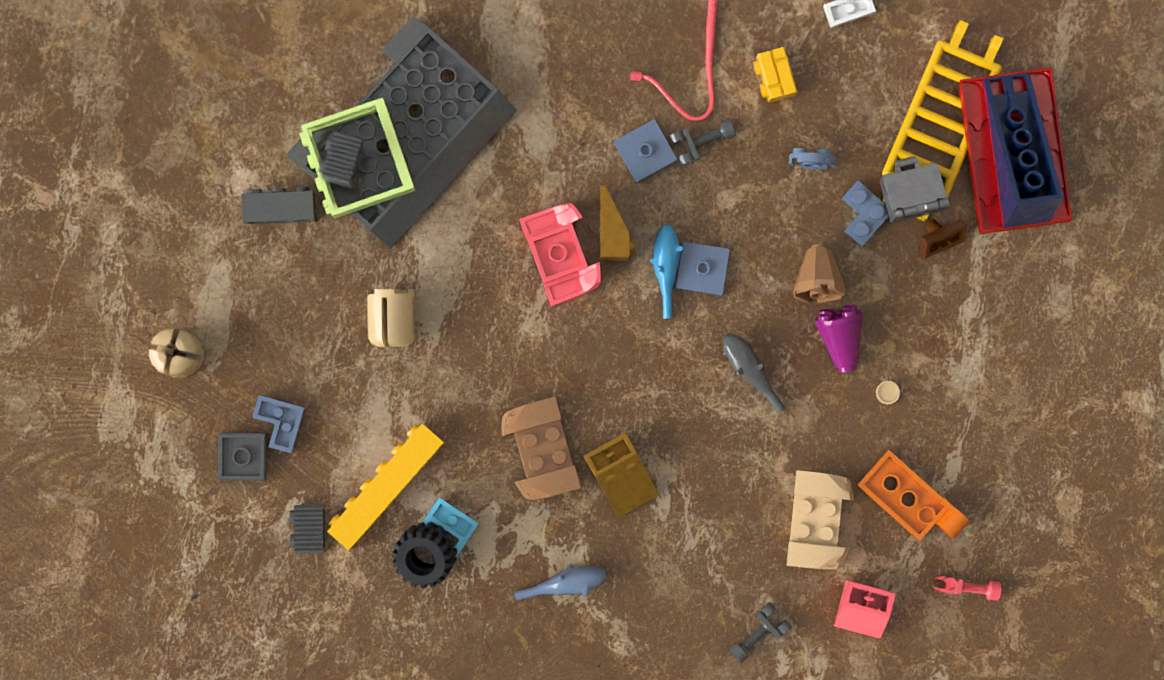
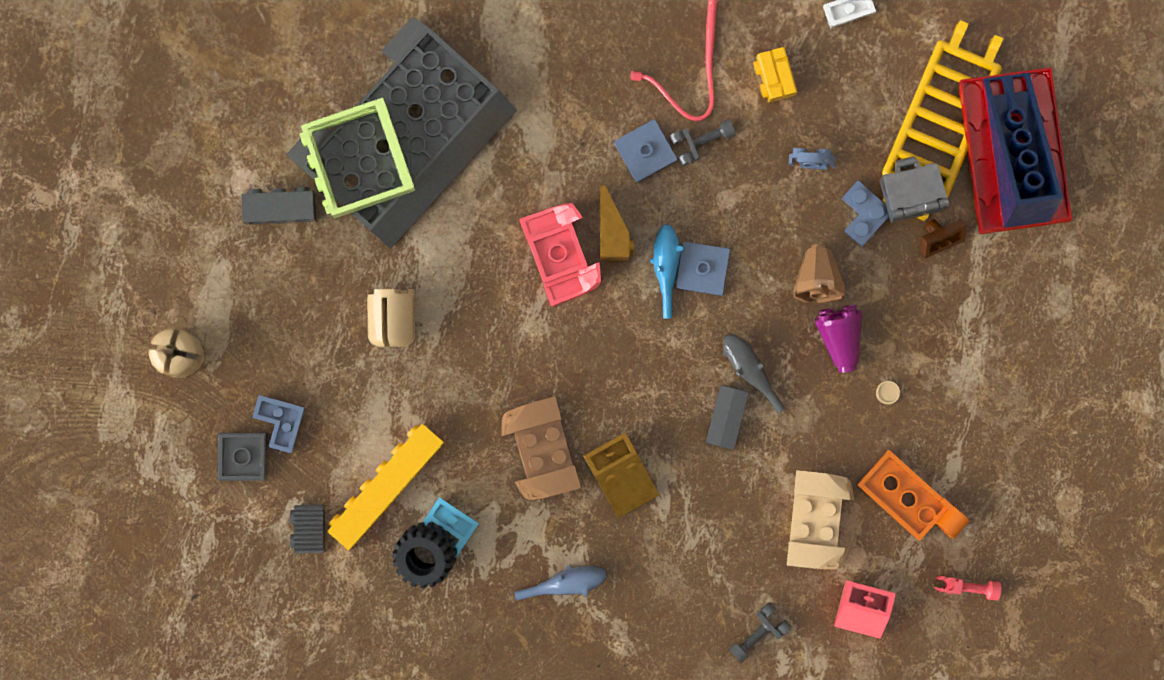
dark grey brick [319,131,364,188] -> none
none -> dark grey piece [705,385,749,450]

